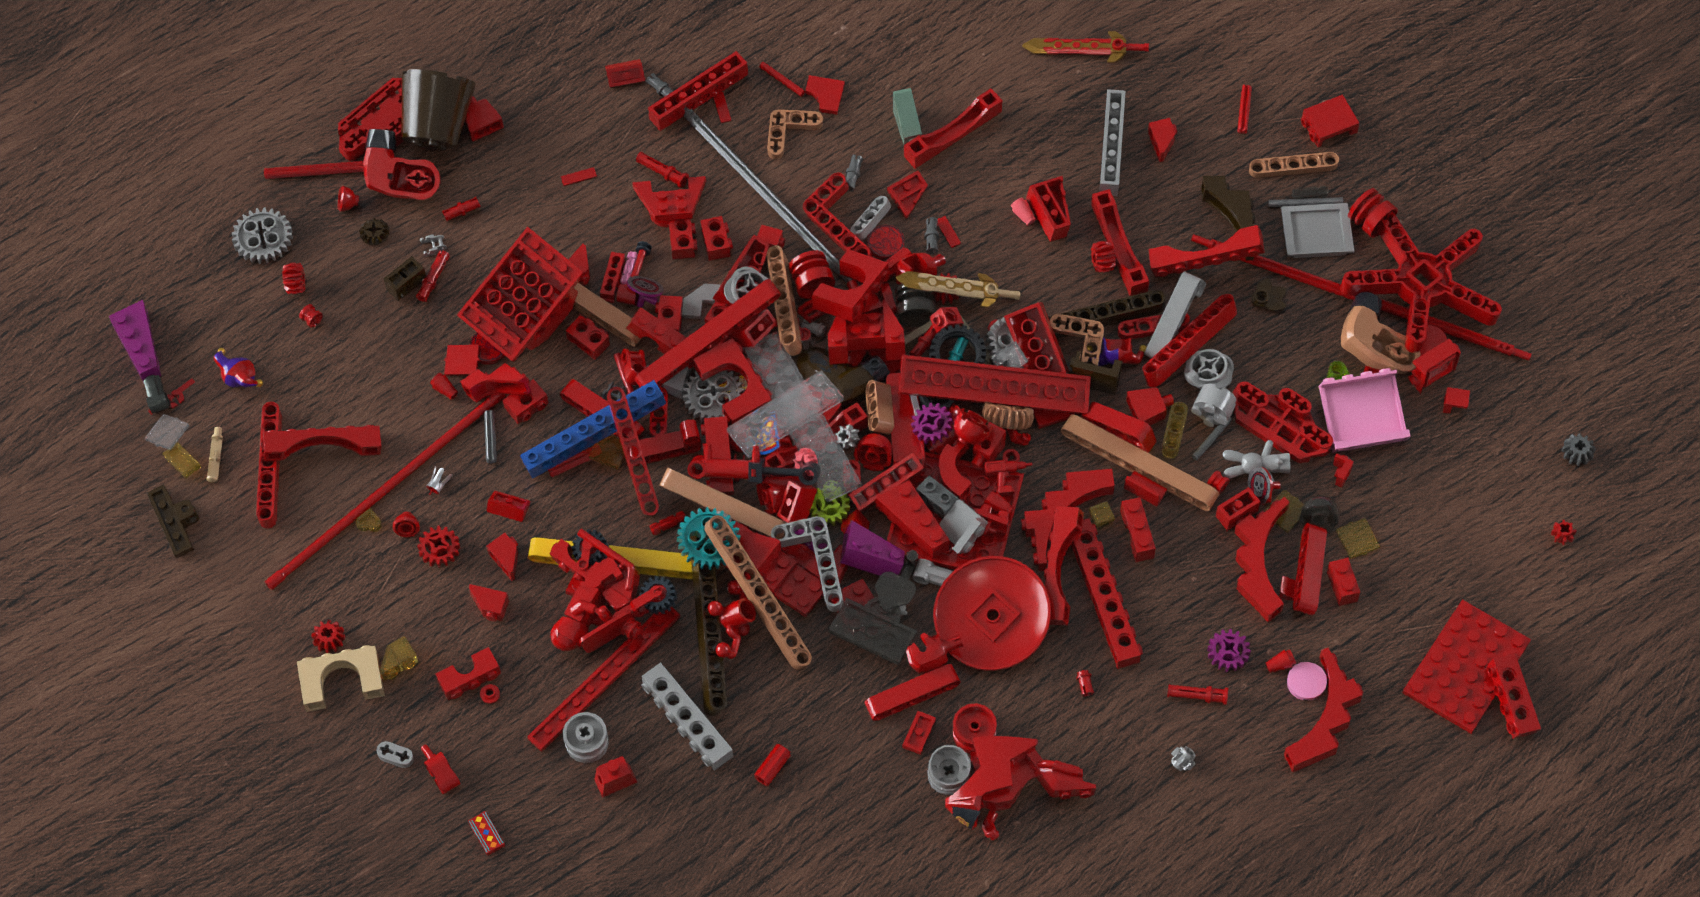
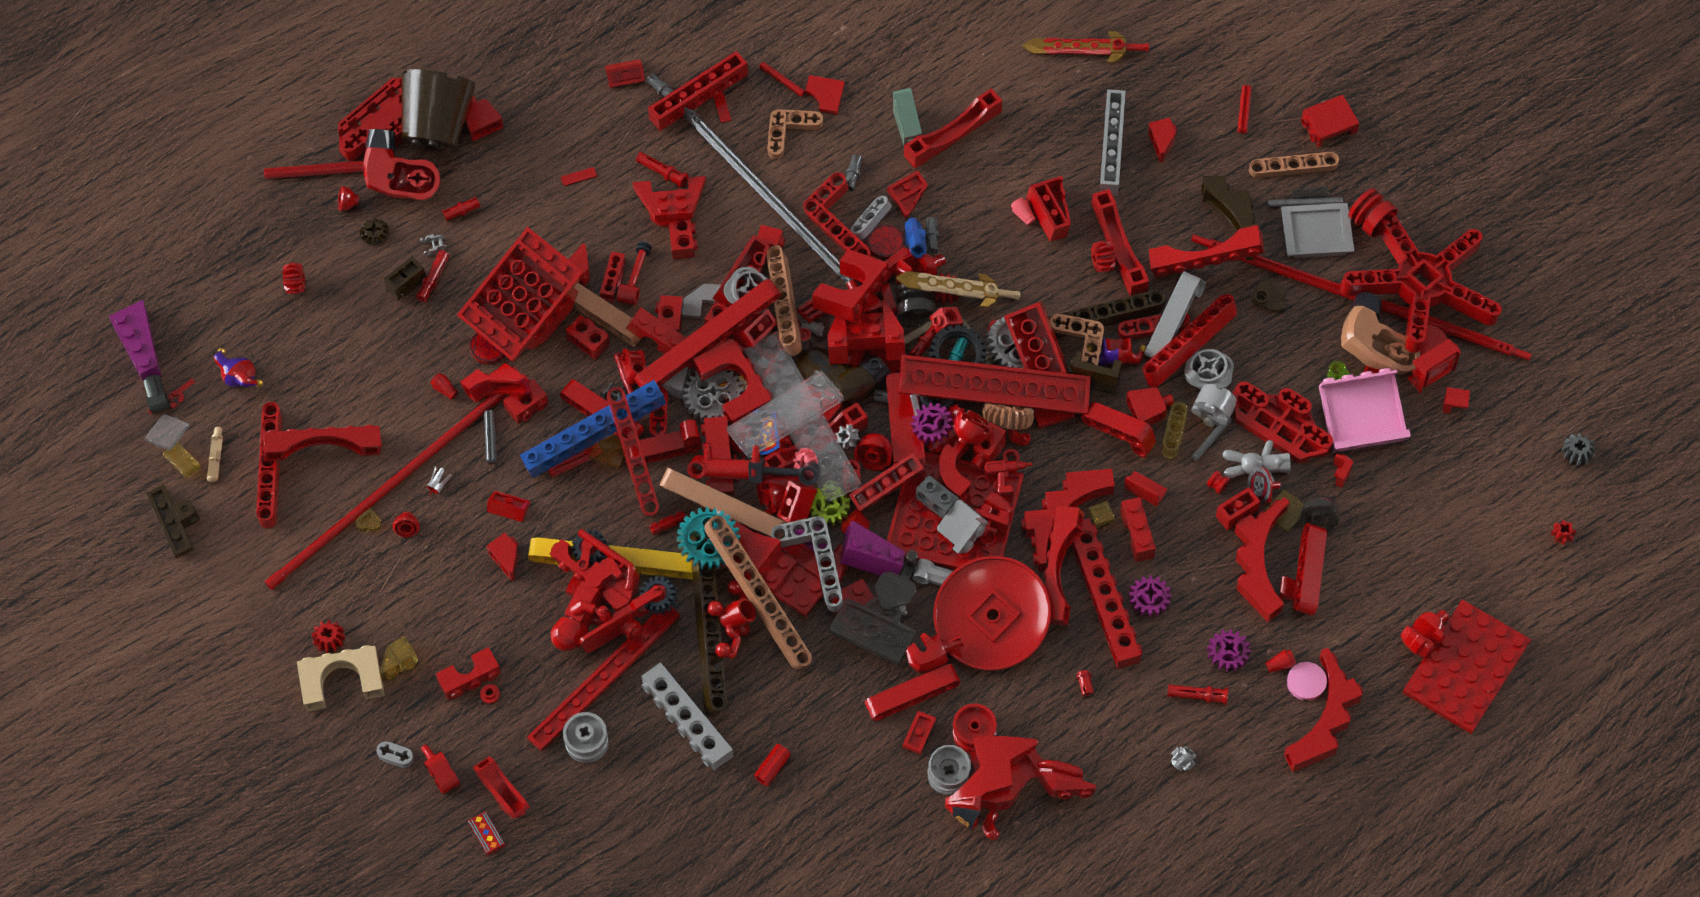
light grey gear [232,207,293,264] -> none
red wheel [299,304,323,328] -> none
red gear [417,526,460,568] -> none
red piece [444,344,480,376] -> none
red slope [469,584,509,622] -> none
red torso [594,756,637,798] -> none
bright pink axle [620,251,638,285] -> none
shield [627,276,664,307] -> none
red brick [700,216,733,261] -> none
red wheel [788,250,835,299] -> none
nougat beam [865,380,894,435] -> none
red wedge [875,479,949,559] -> none
red window [938,216,961,248] -> none
clear piece [991,341,1028,368] -> none
nougat beam [1060,414,1219,511] -> none
red brick [1327,558,1360,606] -> none
clear yellow piece [1336,518,1380,559] -> none
red brick [1487,654,1541,739] -> none
none -> red arch [473,756,530,819]
none -> blue piece [905,218,927,258]
none -> magenta gear [1129,575,1172,618]
none -> red piece [1400,610,1449,658]

